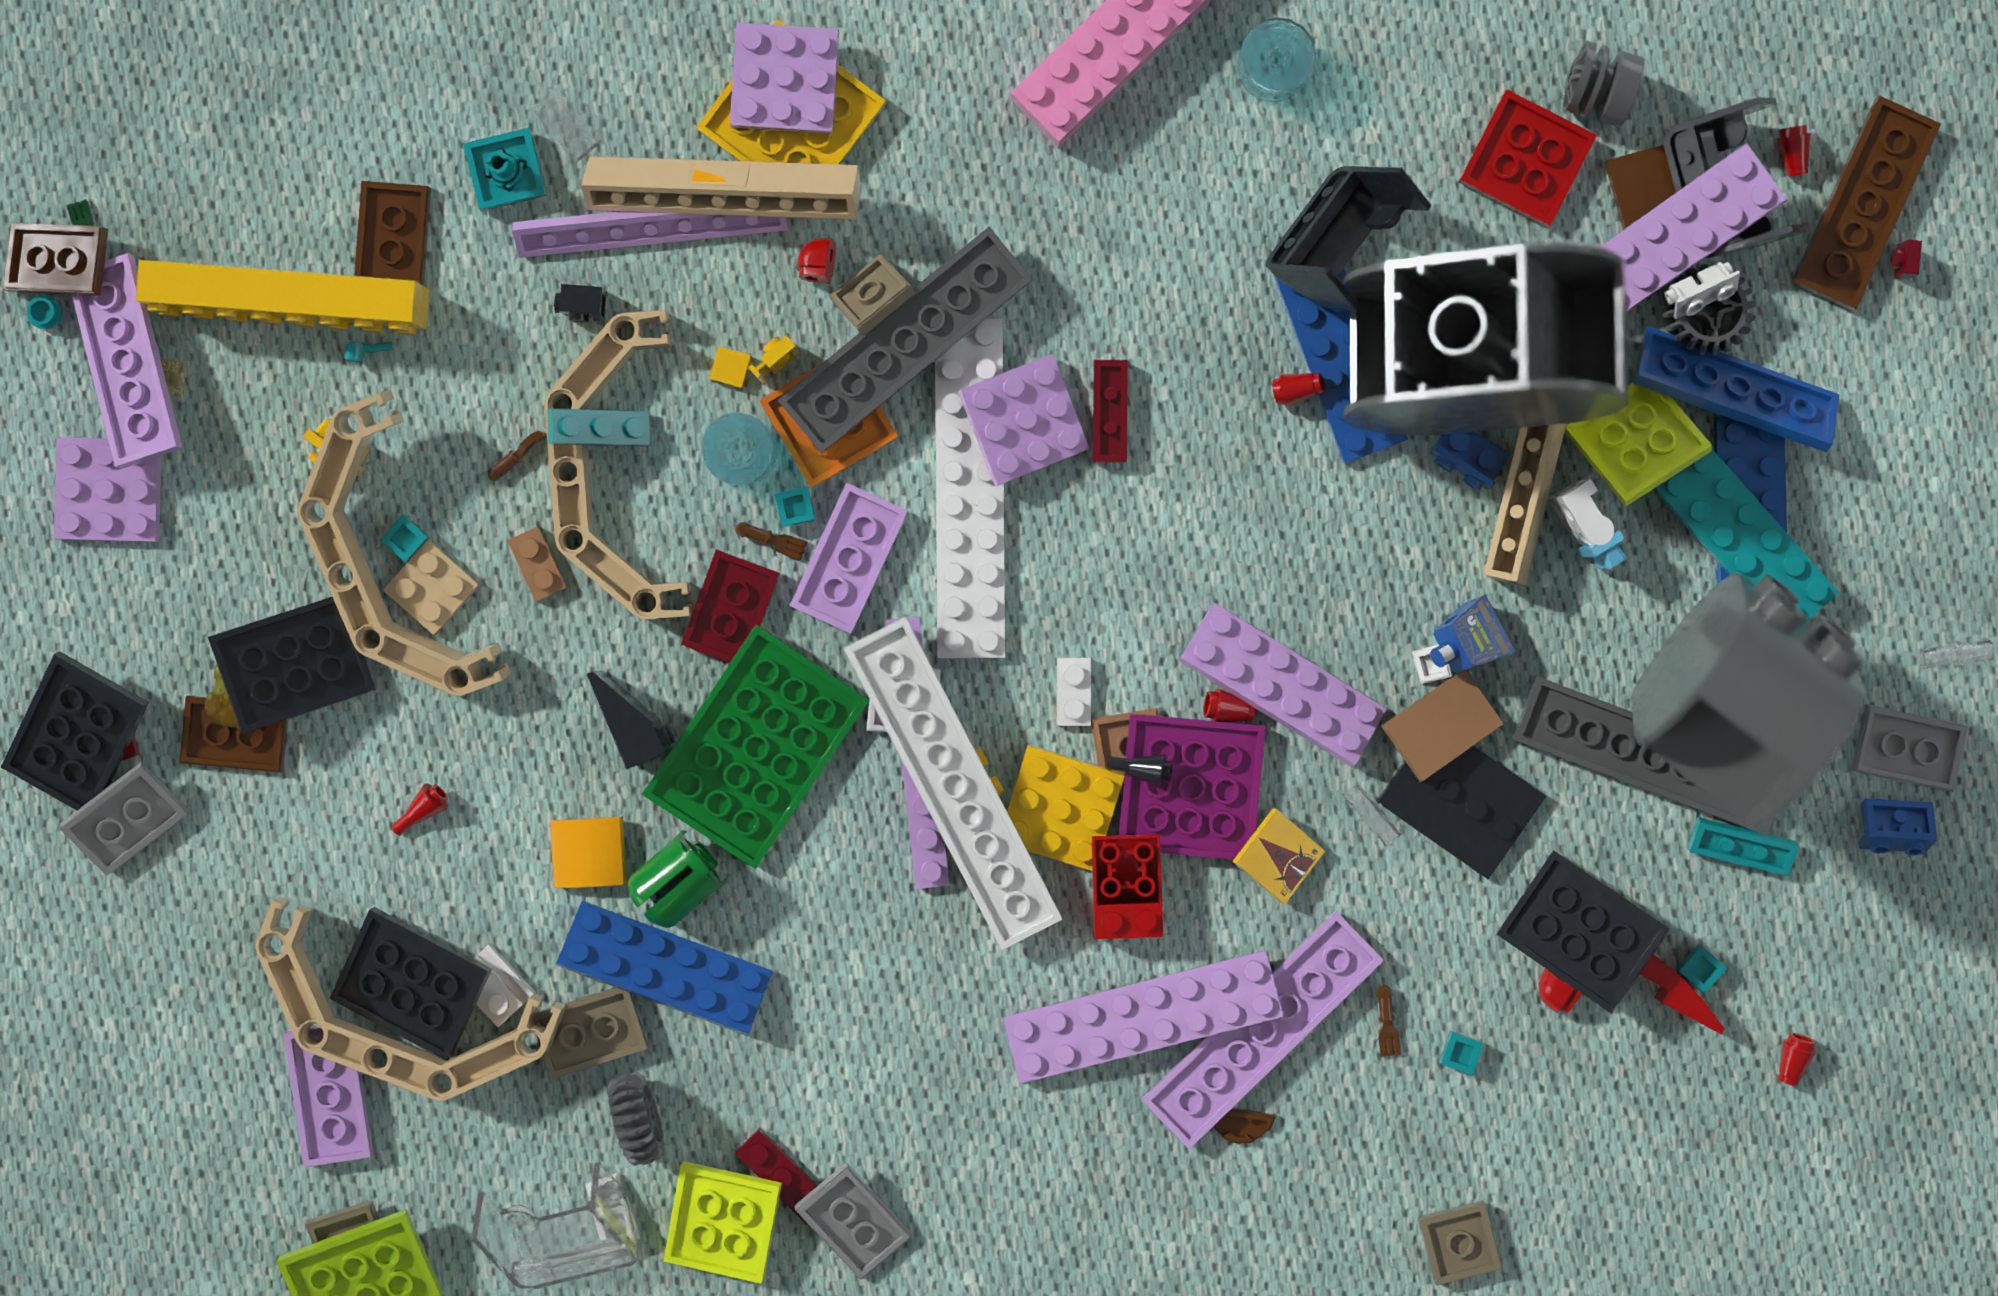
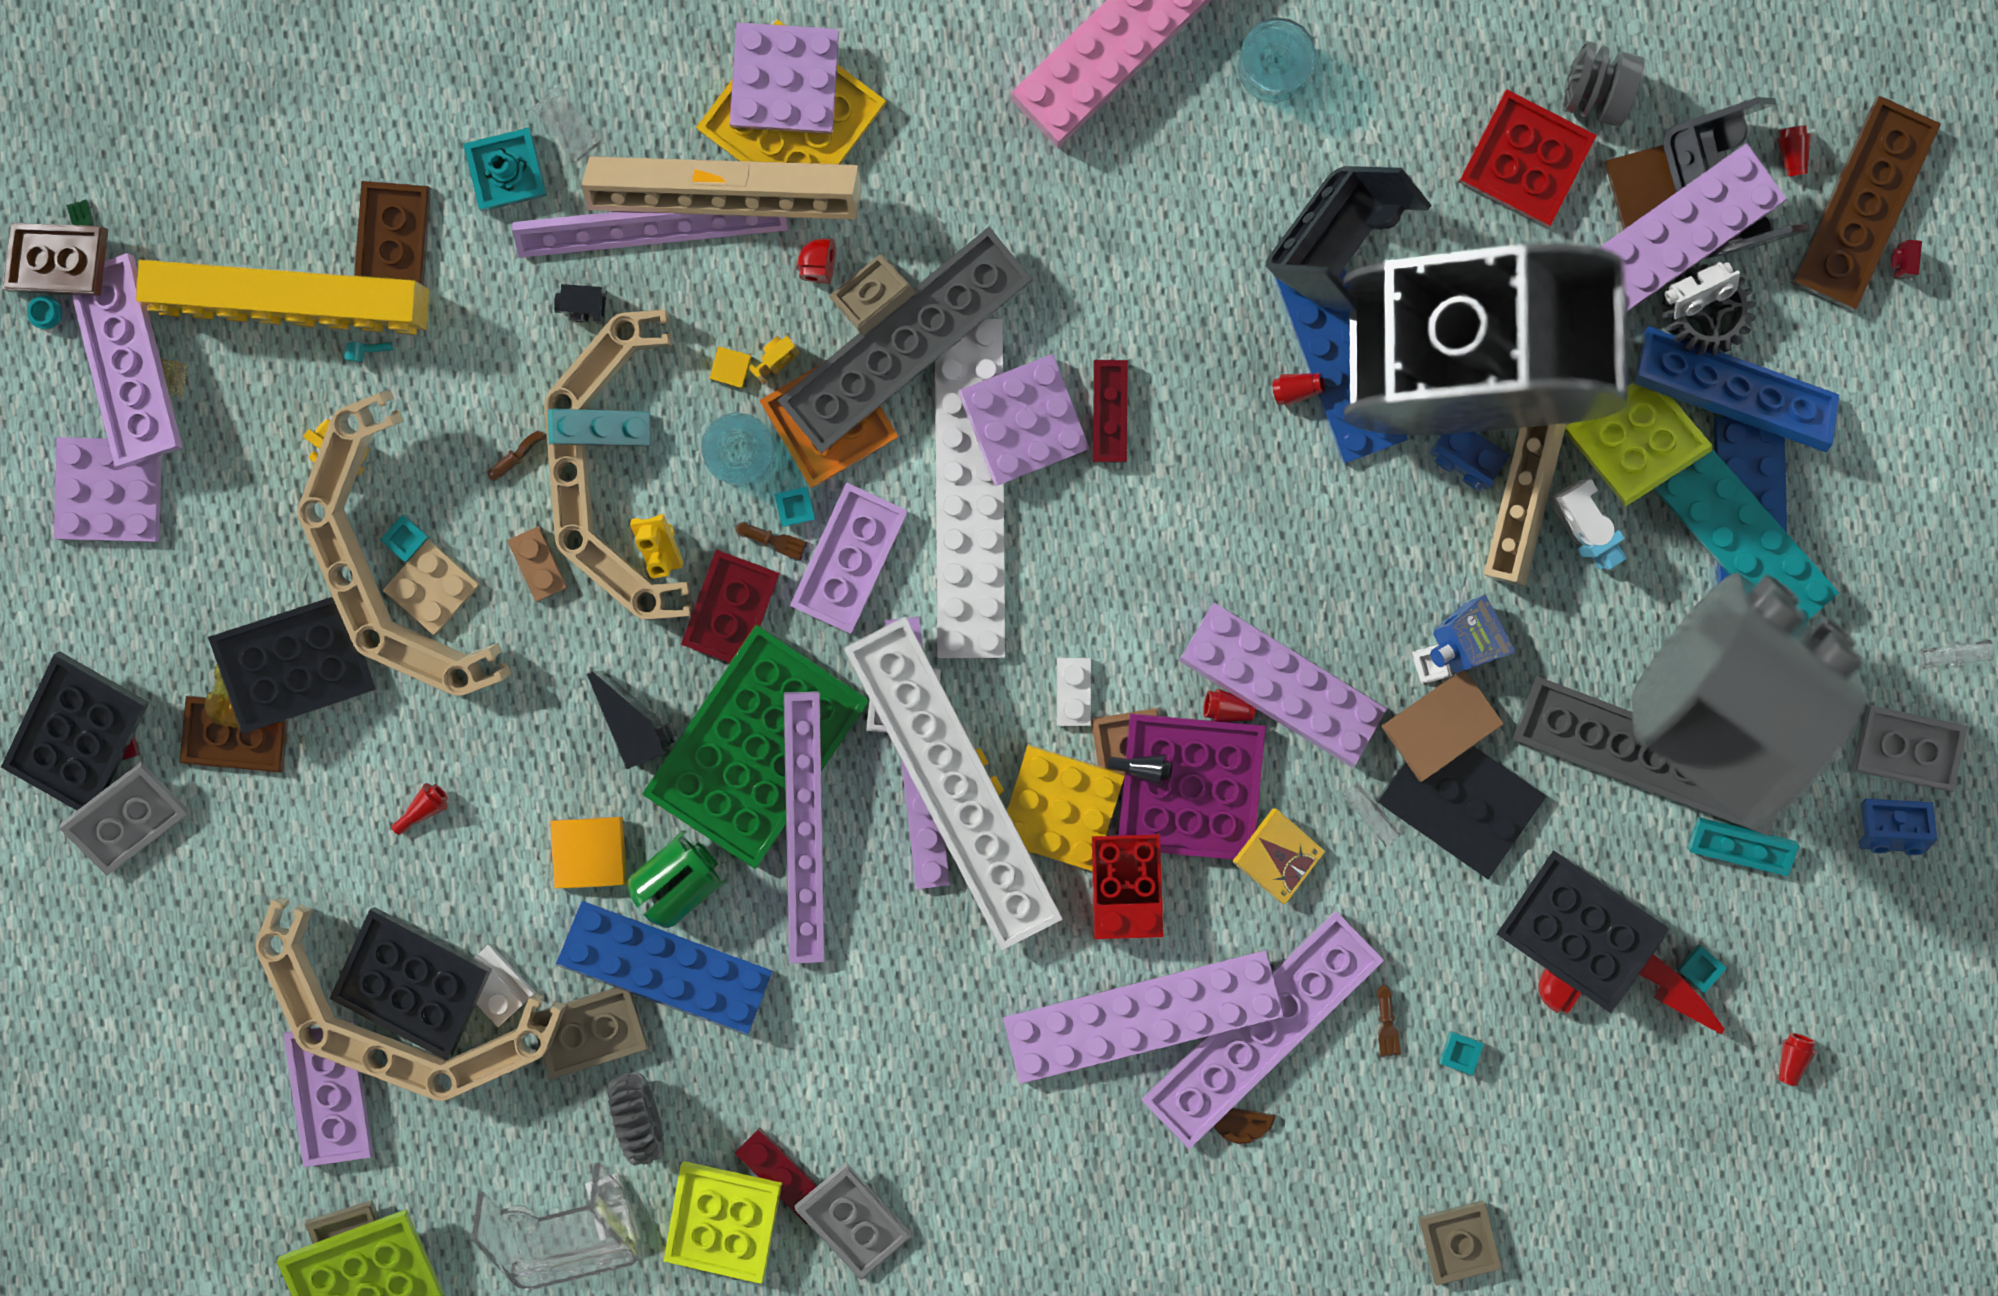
none -> yellow hips [630,514,684,579]
none -> lavender plate [784,692,824,964]

